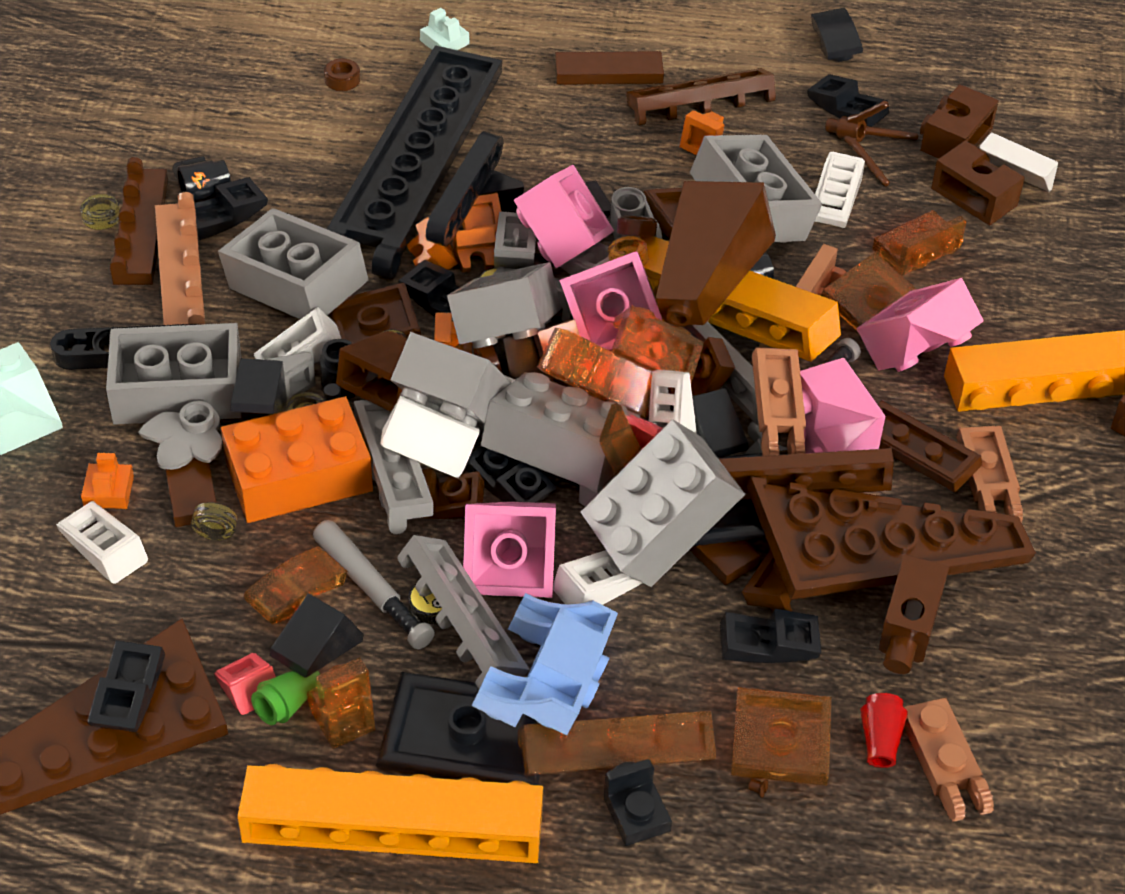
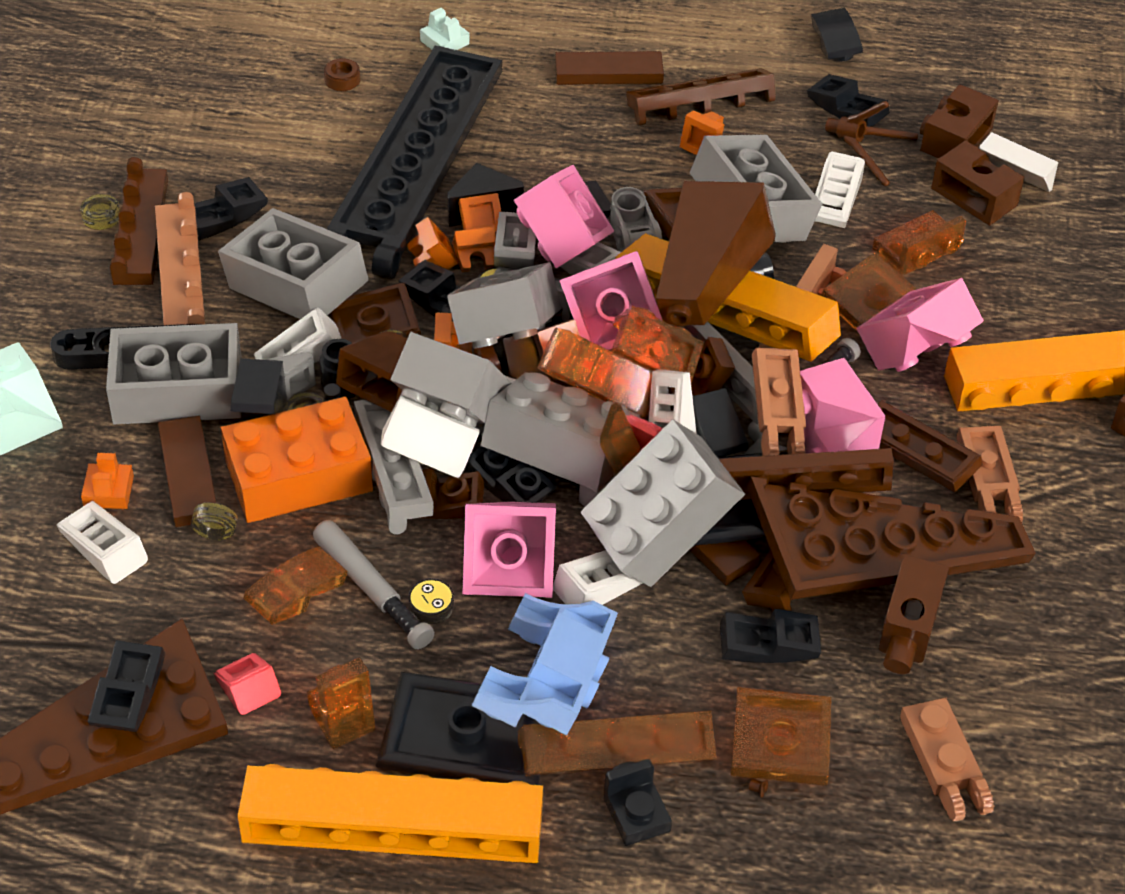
light grey plate [139,401,223,470] -> none
black piece [172,156,231,202] -> none
bright green cone [251,671,323,725] -> none
black slope [269,593,364,678] -> none
light grey hinge [397,535,530,689] -> none
black beam [426,131,504,247] -> none
clear orange tile [607,236,649,266] -> none
reddish brown tile [617,215,657,237] -> none
red cone [860,693,908,768] -> none

